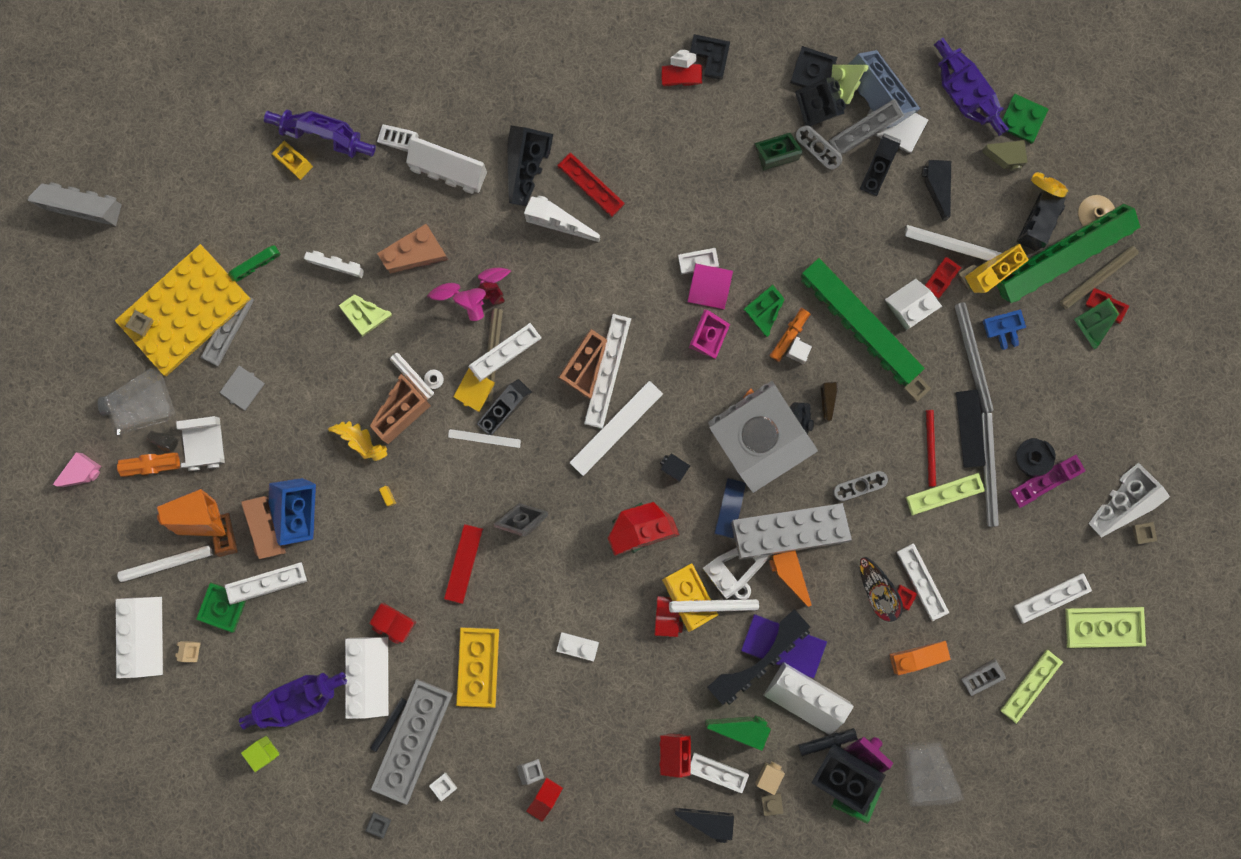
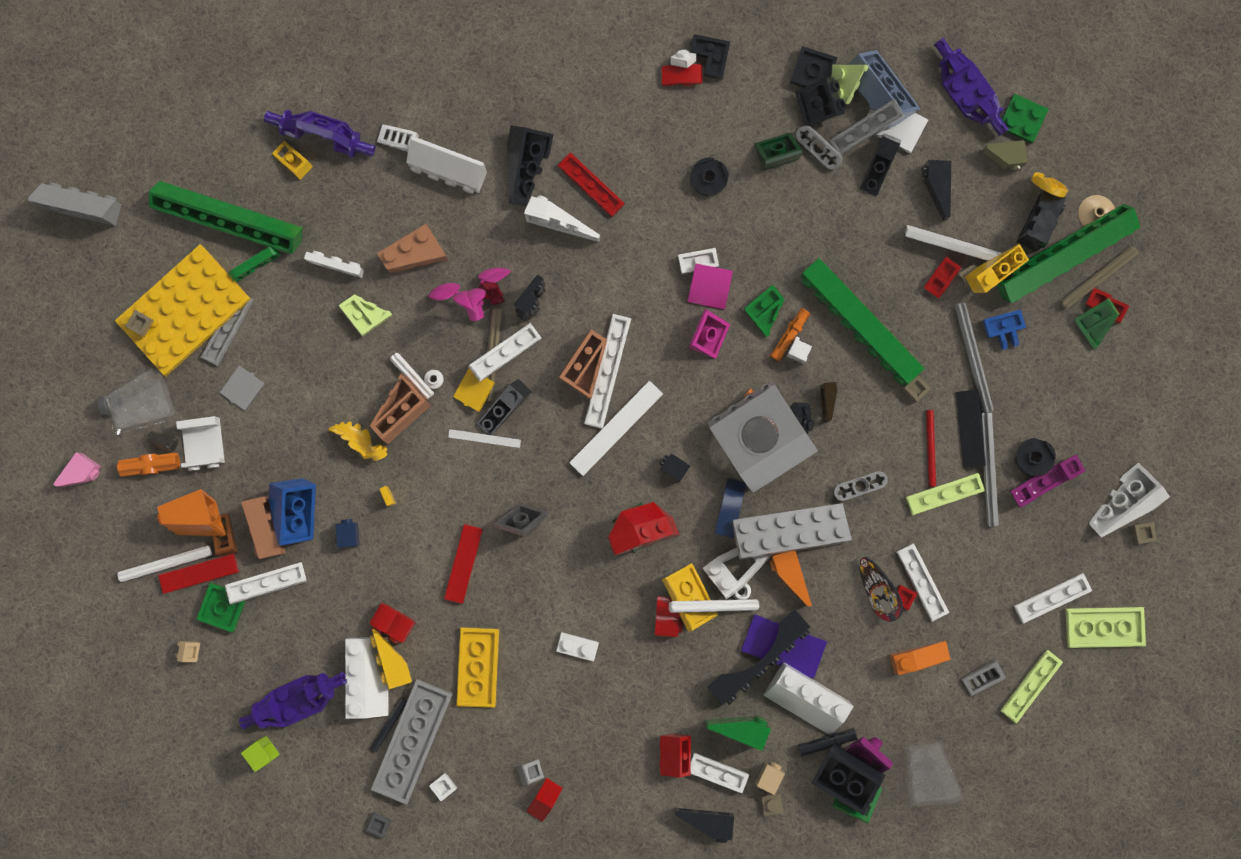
white slope [116,597,163,678] -> none
white slope [885,279,942,331] -> none
none -> green brick [149,181,303,254]
none -> red tile [158,554,239,594]
none -> dark blue brick [335,519,360,548]
none -> yellow slope [370,629,412,689]
none -> black plate [514,274,546,321]
none -> black plate [690,157,729,196]

